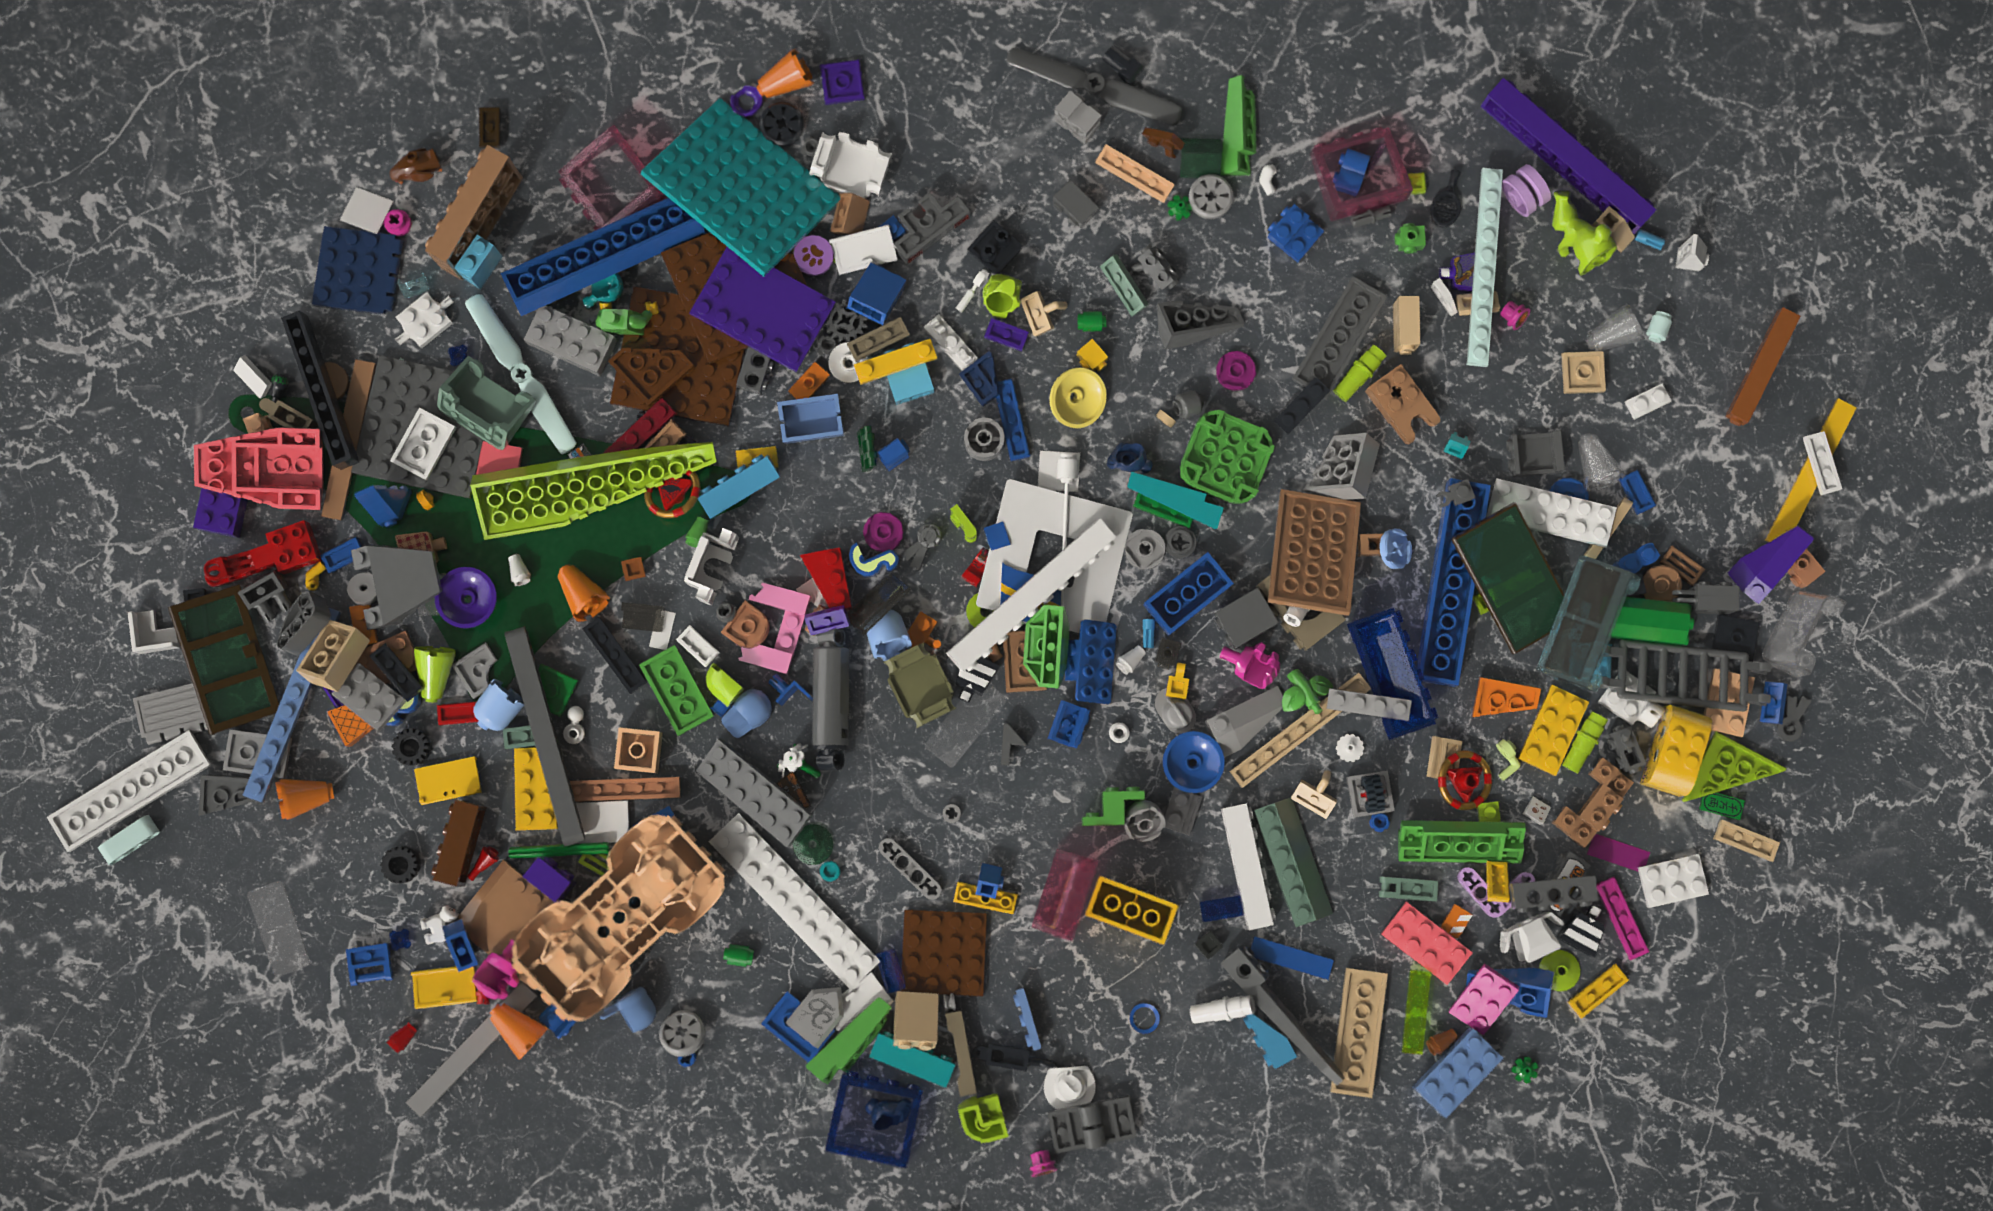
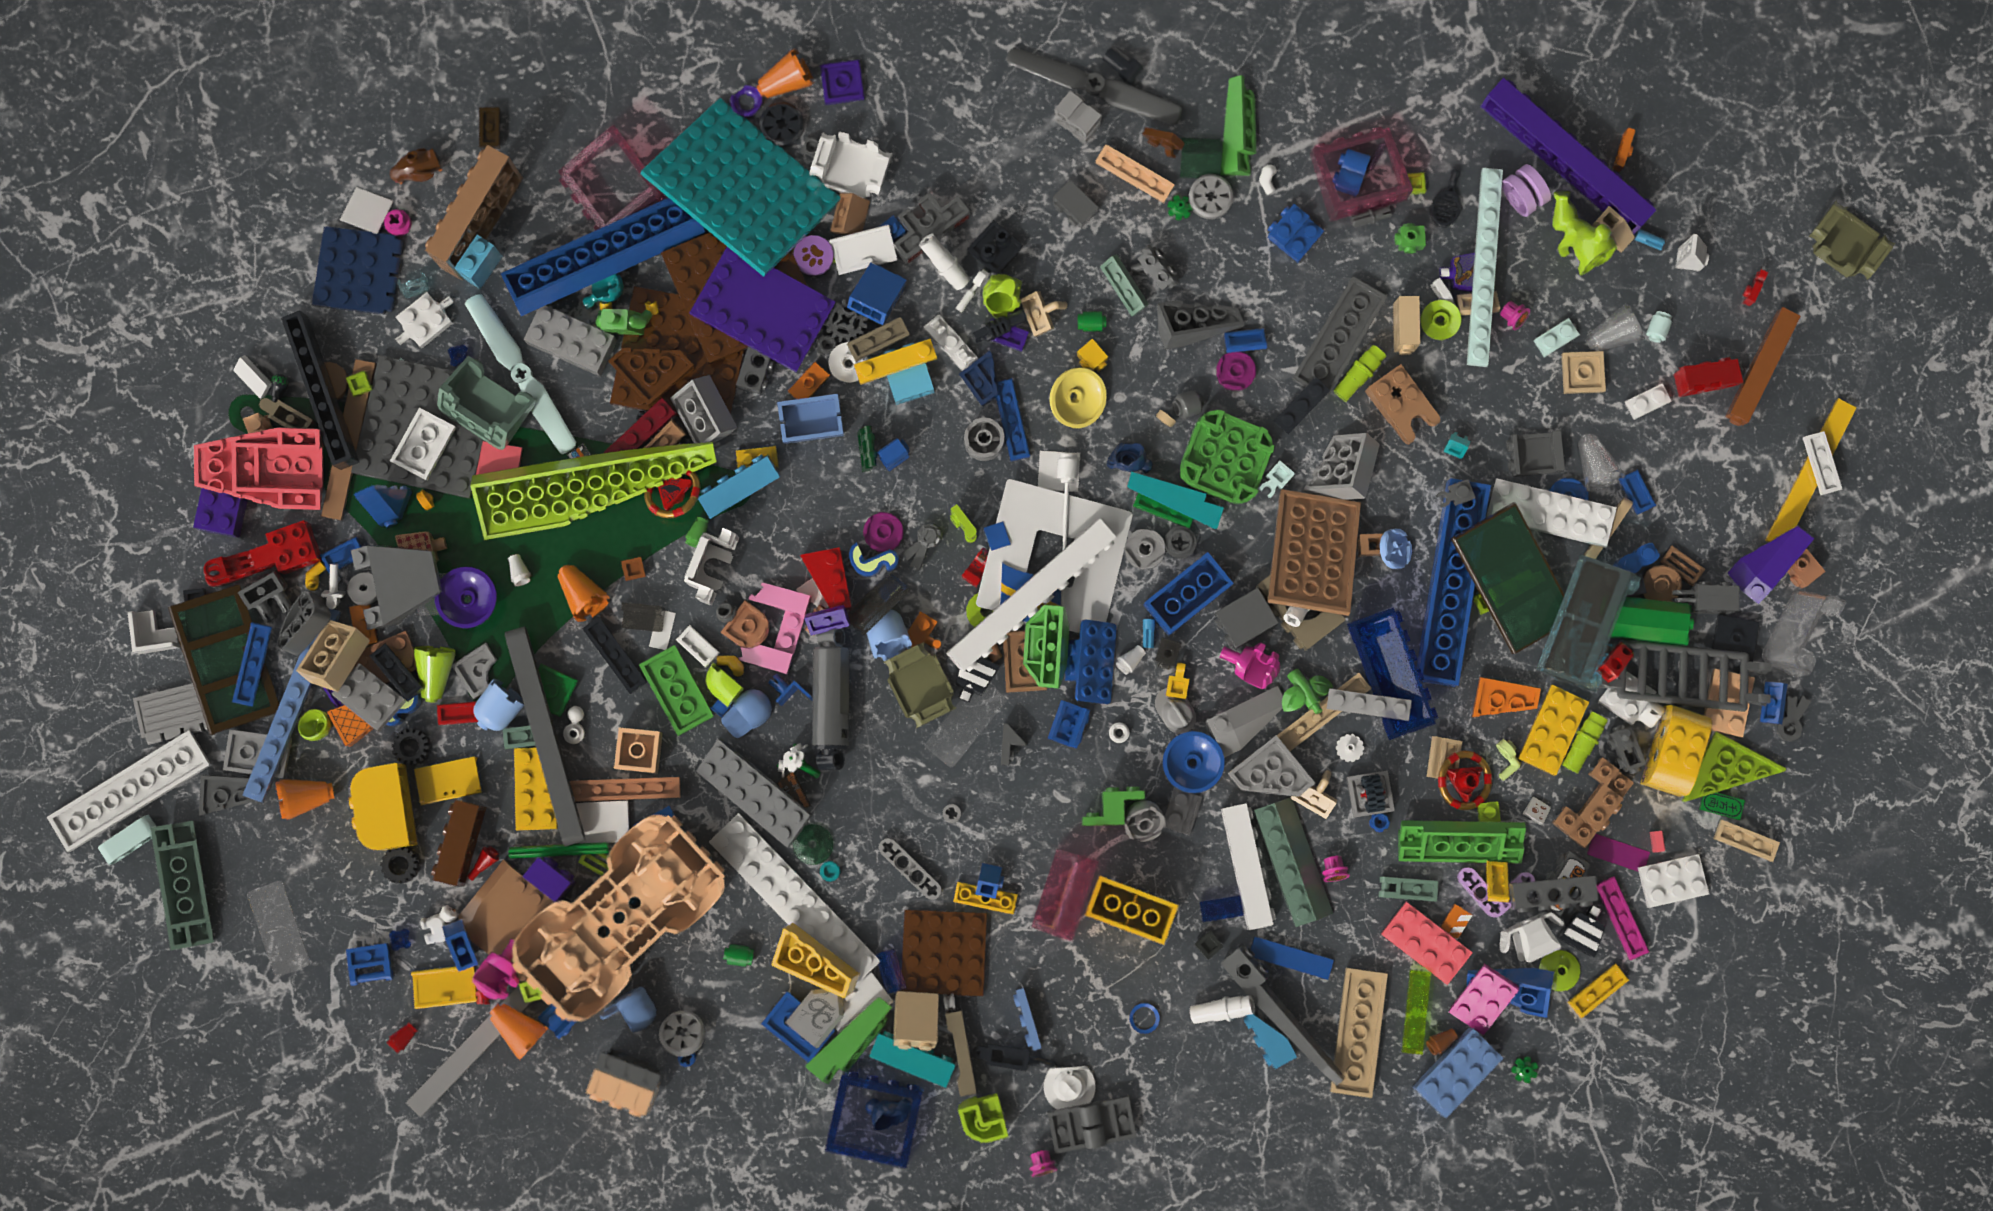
none -> sand green slope [150,821,214,950]
none -> blue tile [232,622,273,707]
none -> lime piece [298,709,331,741]
none -> white arm [321,564,346,609]
none -> lime tile [346,370,373,397]
none -> yellow brick [349,763,418,850]
none -> lime plate [519,980,542,1003]
none -> piece [586,1049,665,1117]
none -> light grey slope [670,375,737,444]
none -> yellow arm [717,656,744,677]
none -> yellow wedge [772,923,860,998]
none -> white piece [919,234,970,290]
none -> black hinge [972,309,1027,343]
none -> blue tile [1224,329,1267,353]
none -> light grey plate [1228,736,1315,797]
none -> light aqua plate [1259,461,1295,498]
none -> dark pink piece [1322,856,1350,882]
none -> lime dish [1420,300,1461,340]
none -> light aqua plate [1534,318,1579,357]
none -> red leg [1595,642,1634,683]
none -> orange plate [1612,128,1635,172]
none -> coral tile [1650,831,1665,852]
none -> red wedge [1674,357,1743,397]
none -> red plate [1742,269,1769,306]
none -> olive piece [1808,200,1895,280]

